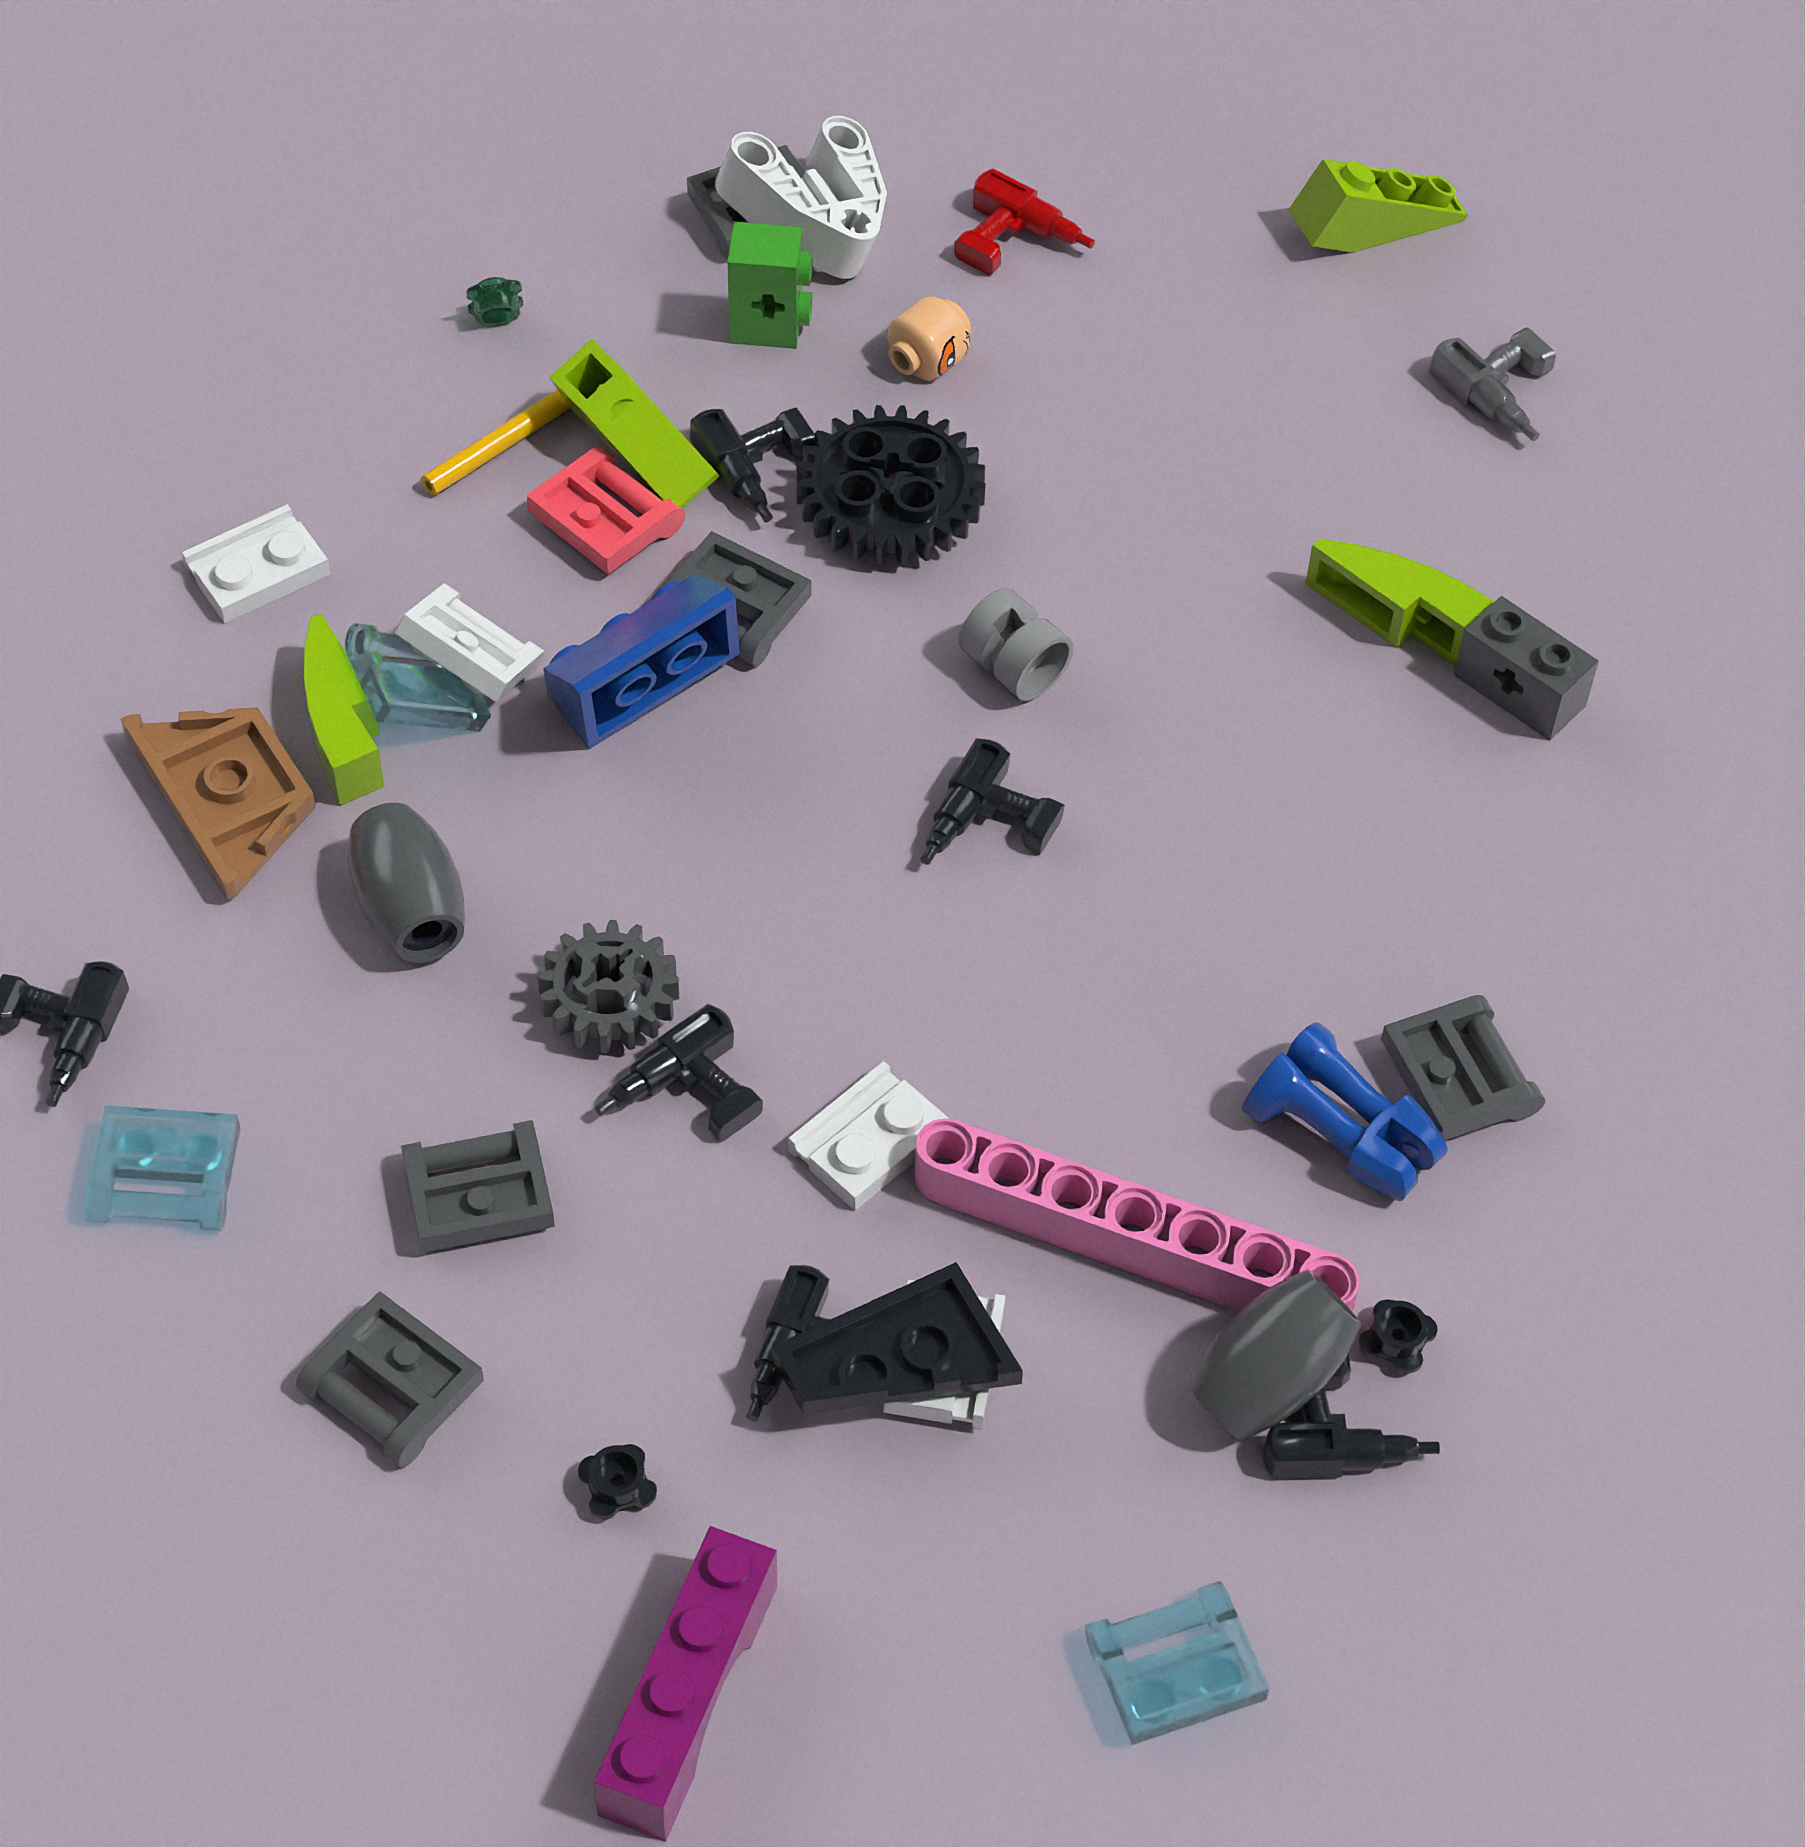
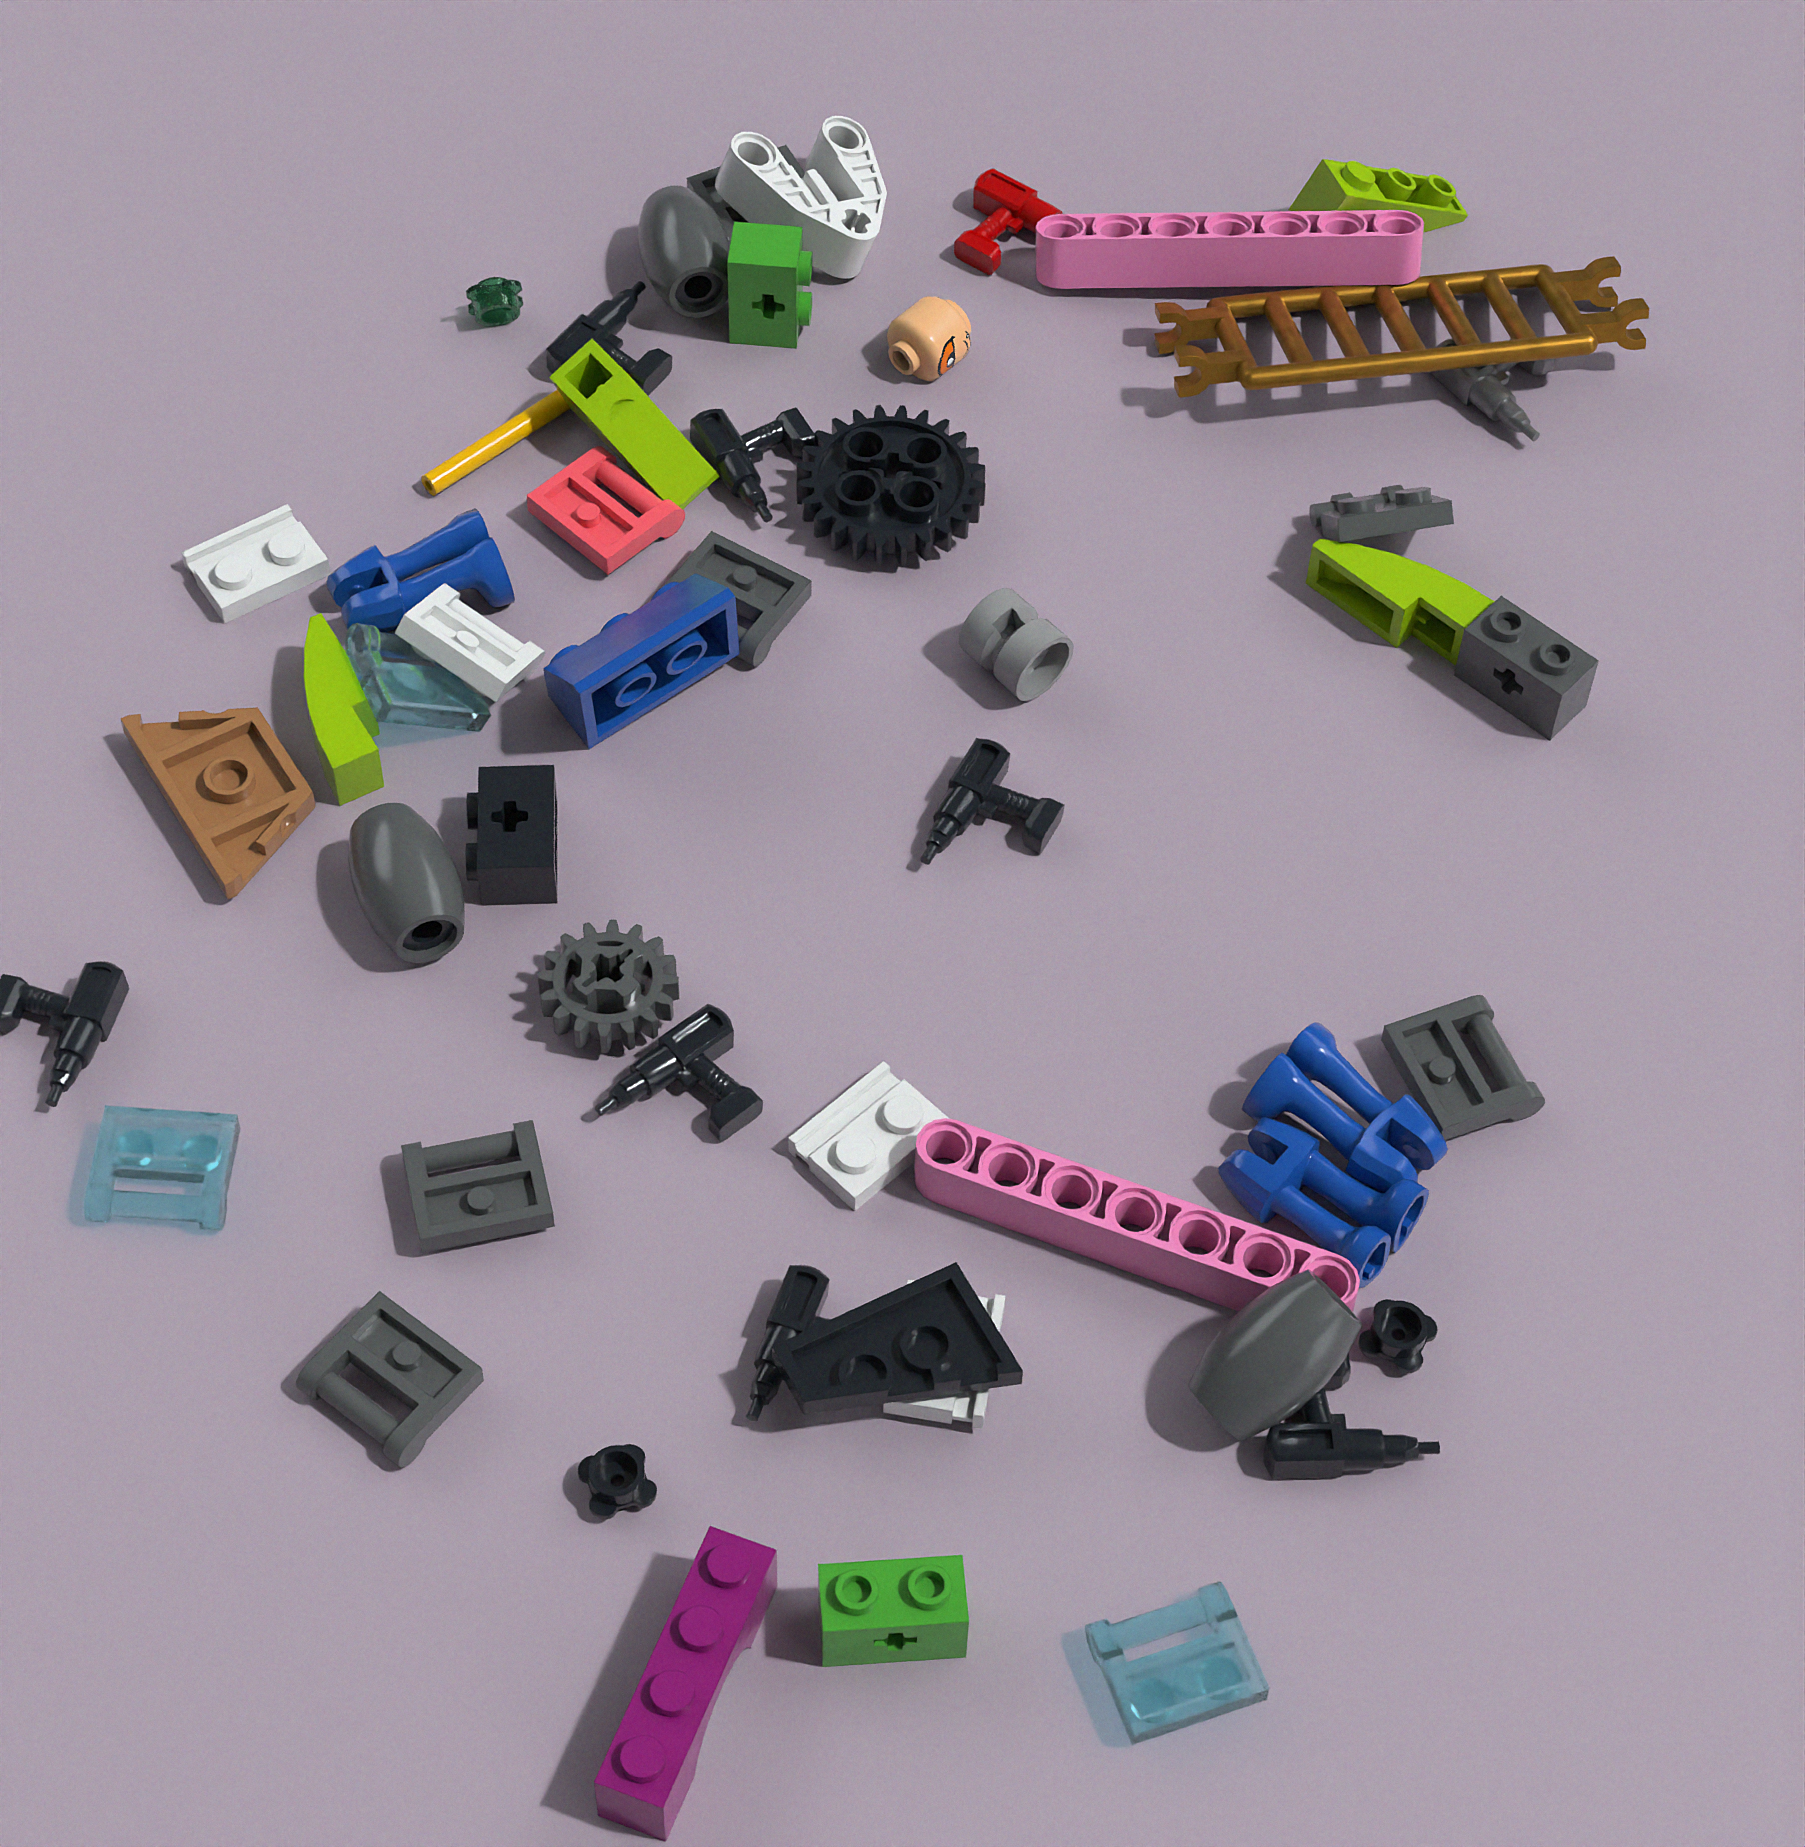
none -> blue piece [326,508,515,638]
none -> black brick [465,765,558,906]
none -> black piece [546,281,672,396]
none -> dark grey piece [638,186,731,318]
none -> bright green brick [818,1555,969,1667]
none -> bright pink beam [1036,210,1424,289]
none -> pearl gold bar [1154,256,1650,398]
none -> blue piece [1218,1117,1429,1288]
none -> dark grey plate [1309,485,1454,542]

